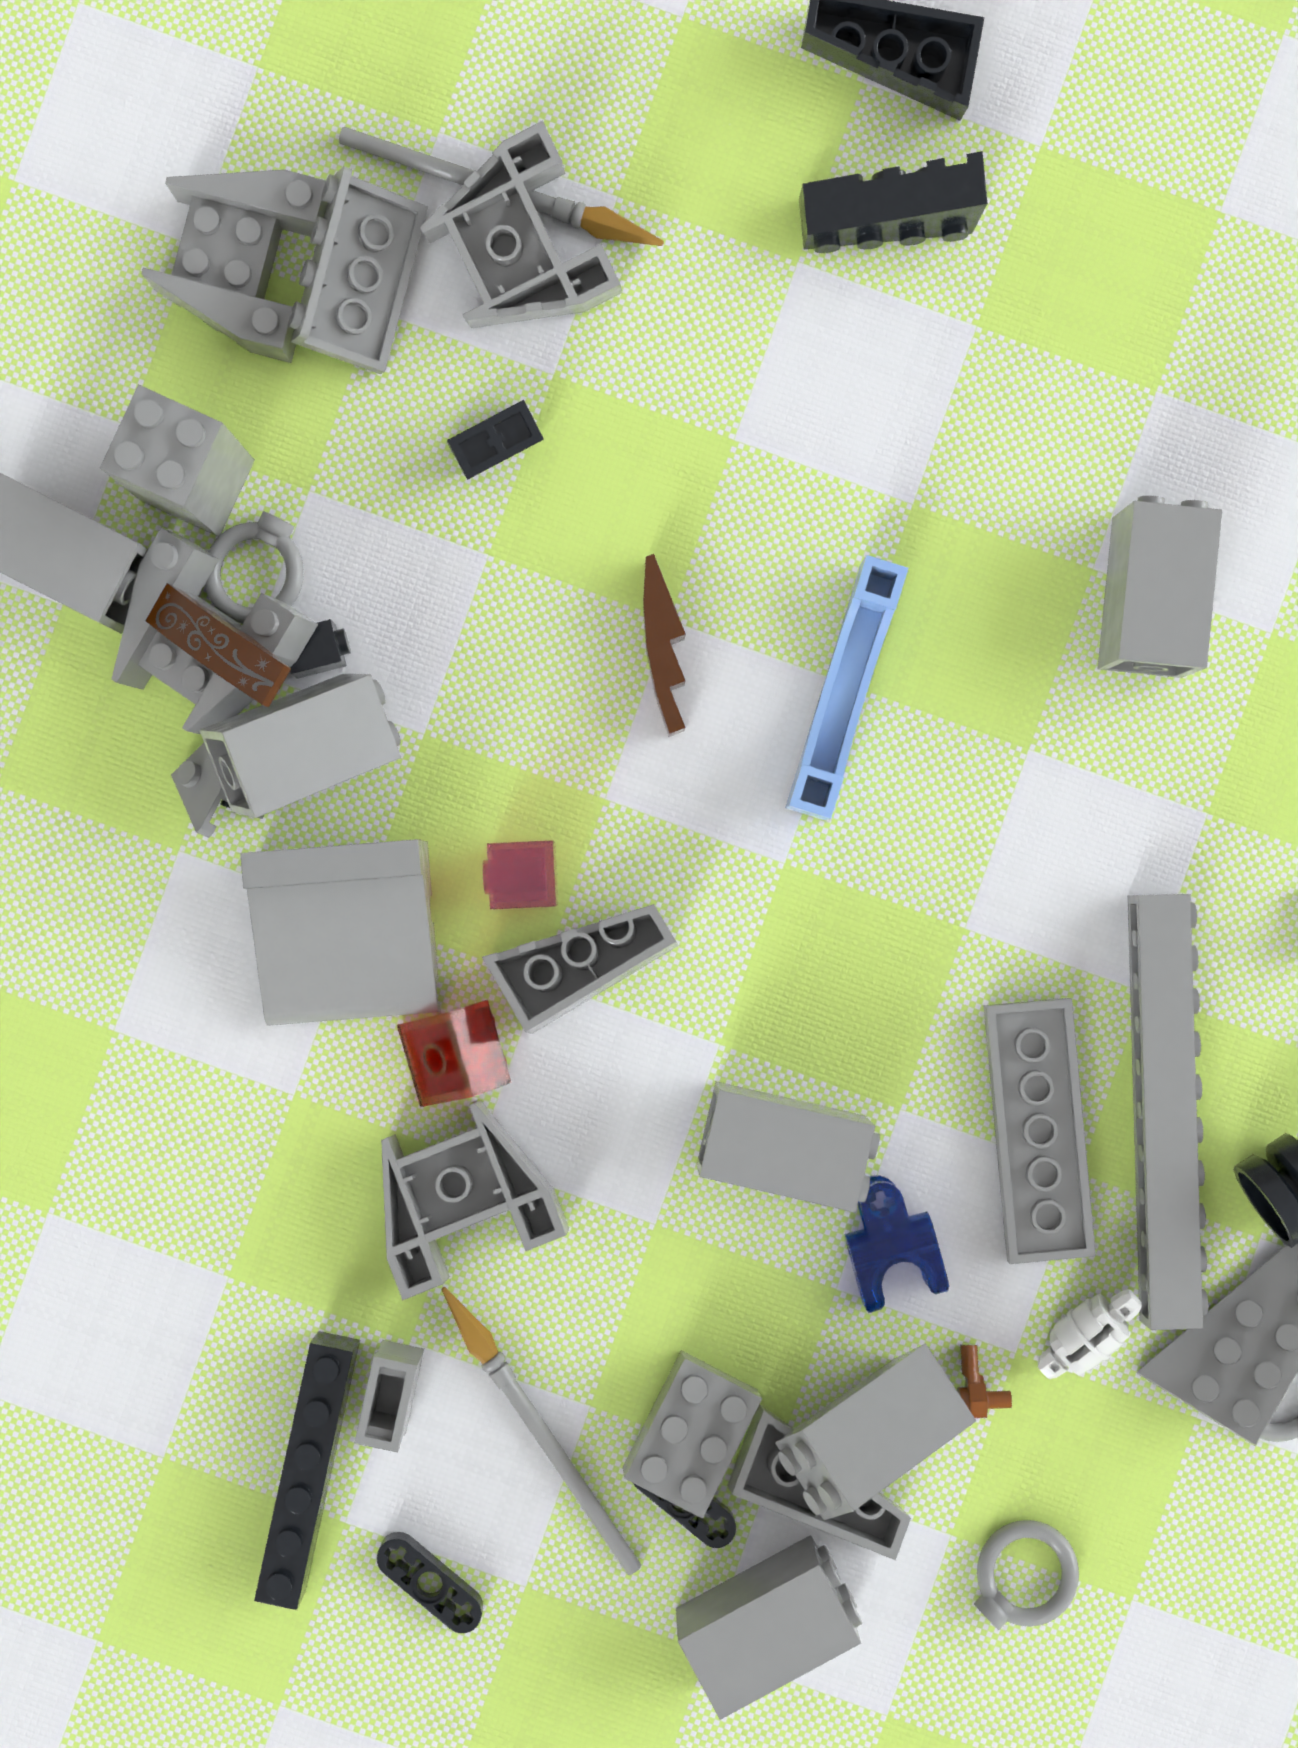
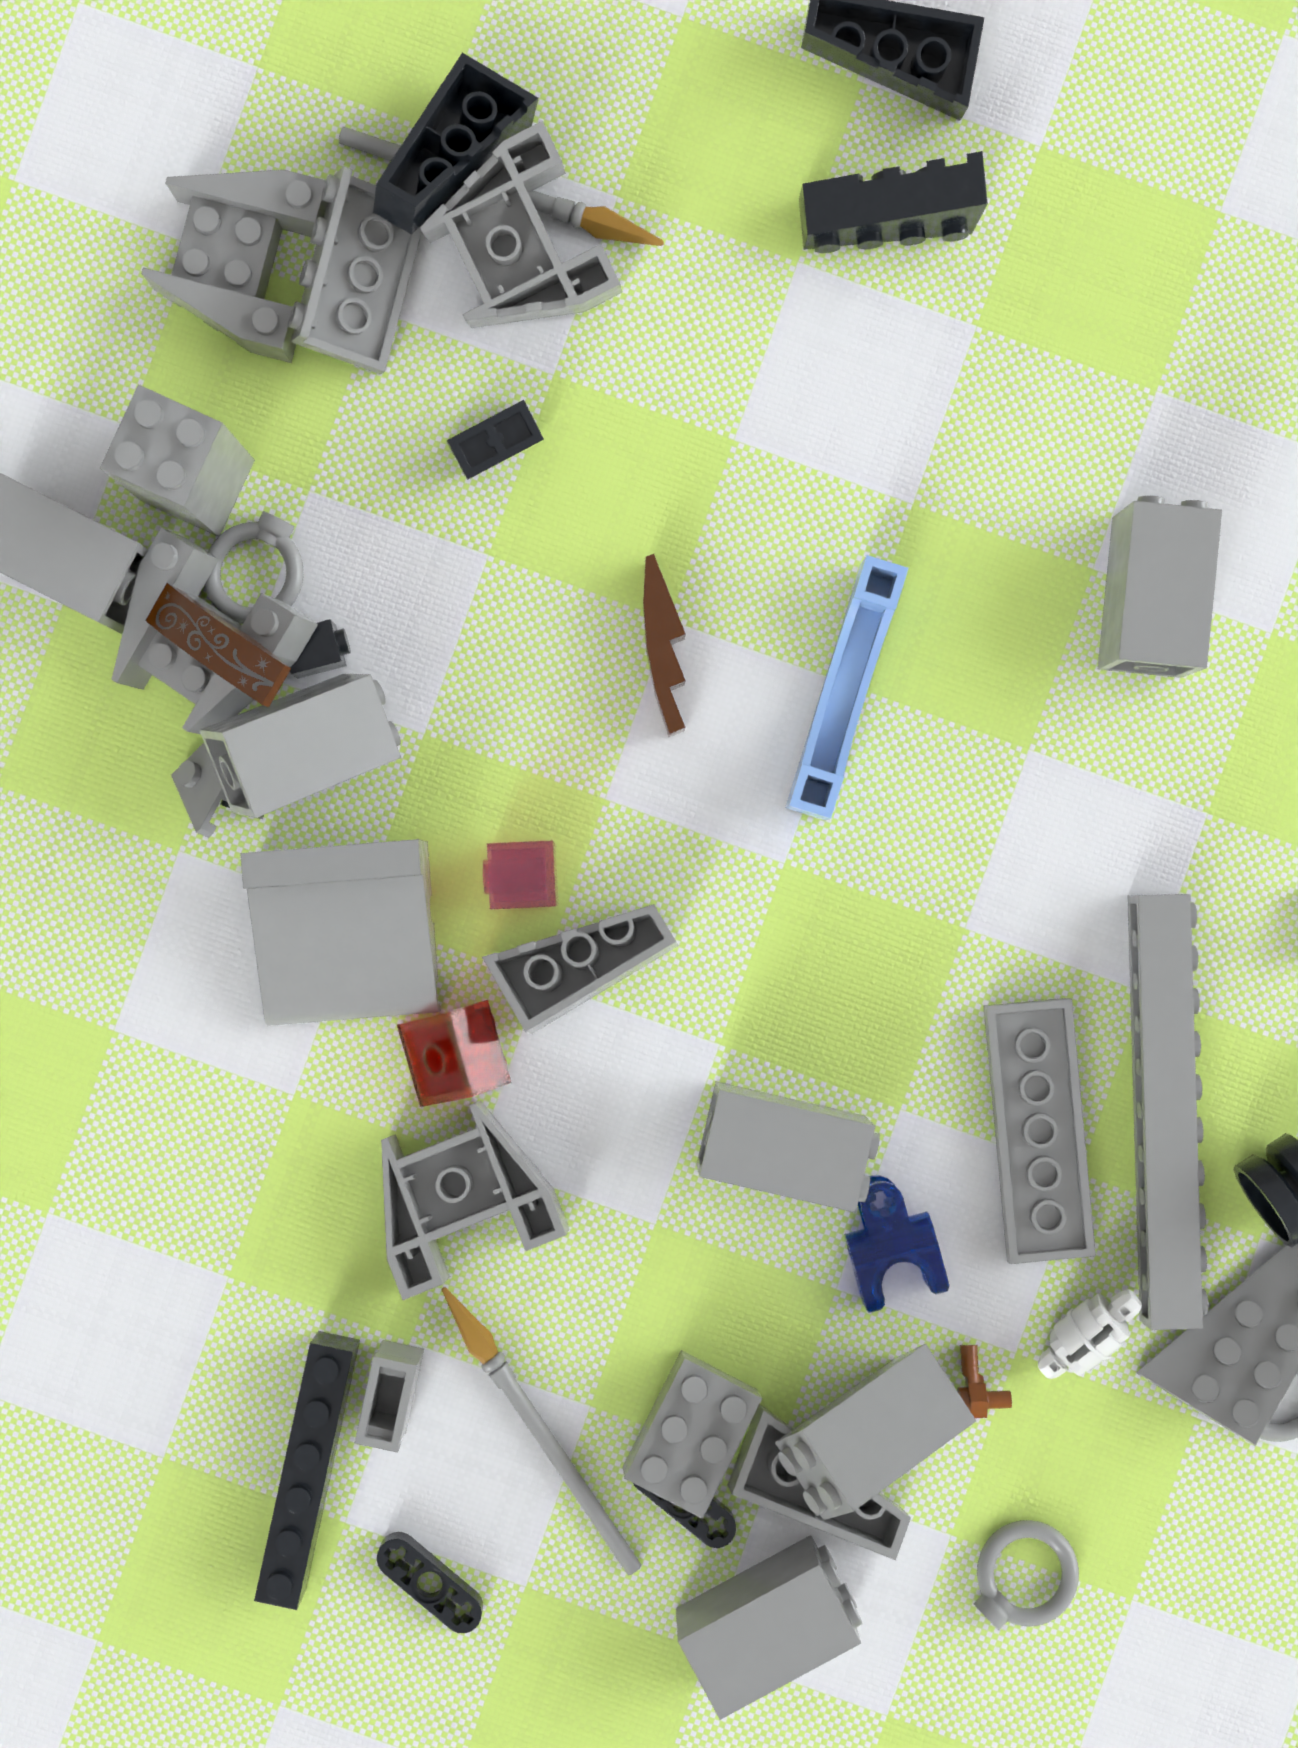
none -> black wedge [373,52,538,235]

